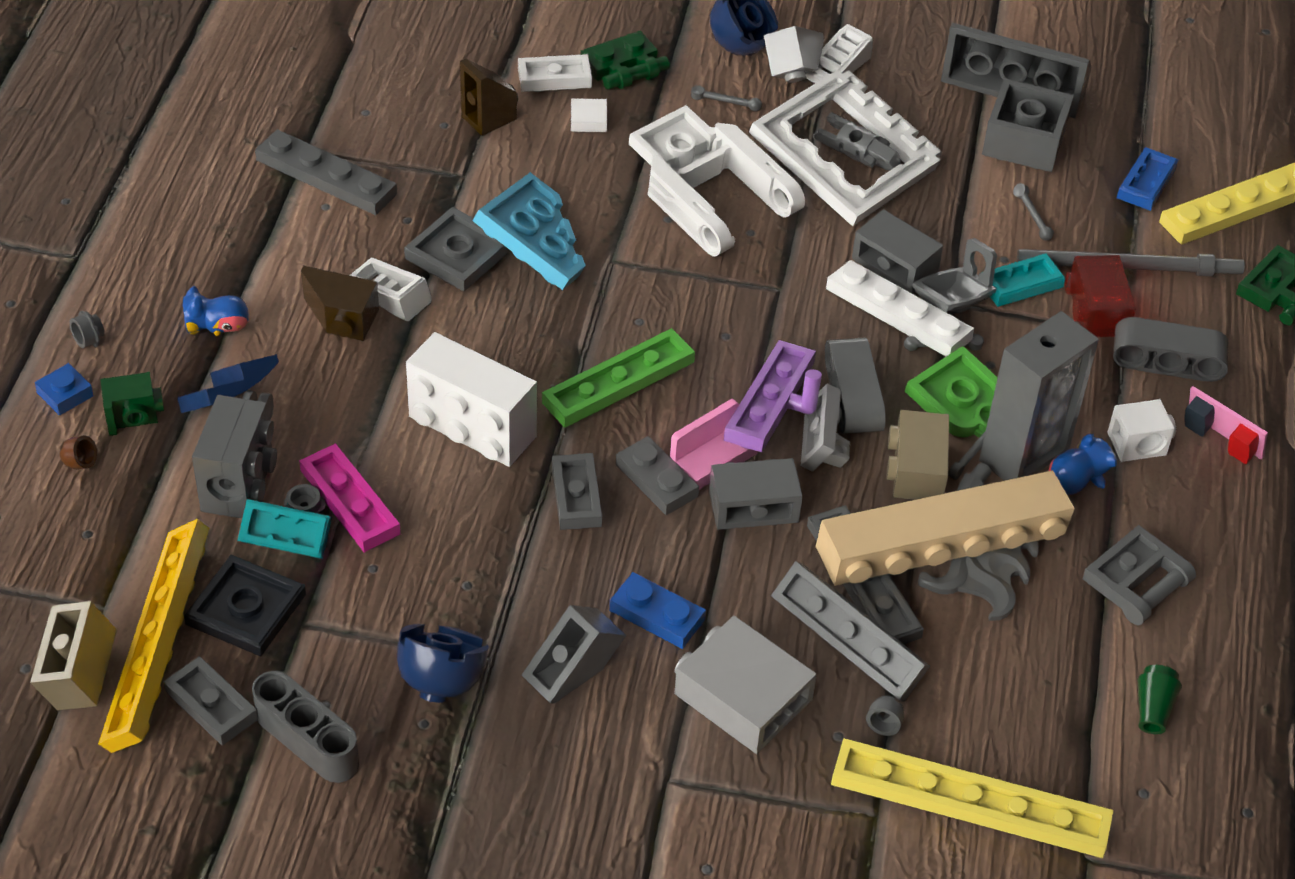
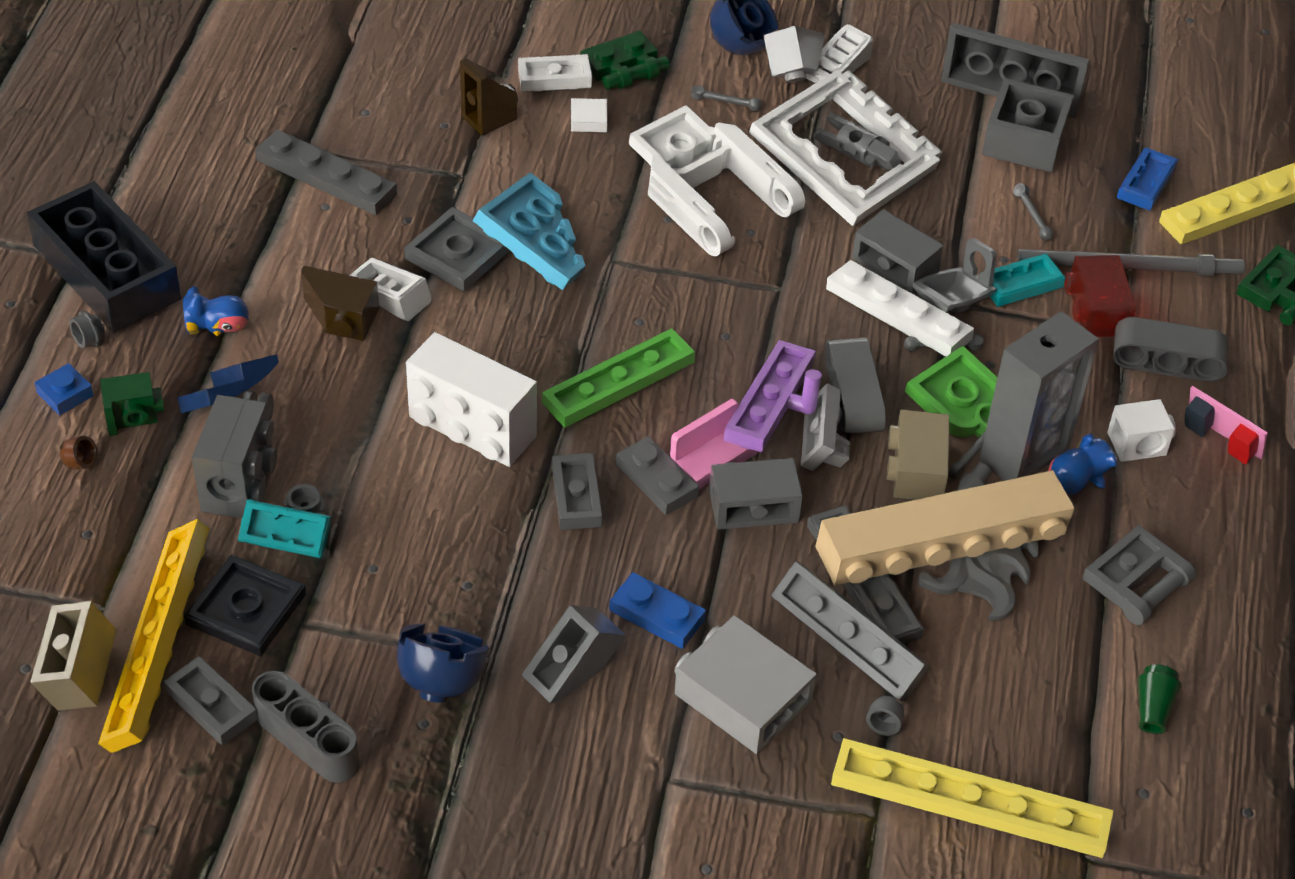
dark pink plate [299,443,401,552] -> none
none -> black brick [26,181,181,333]

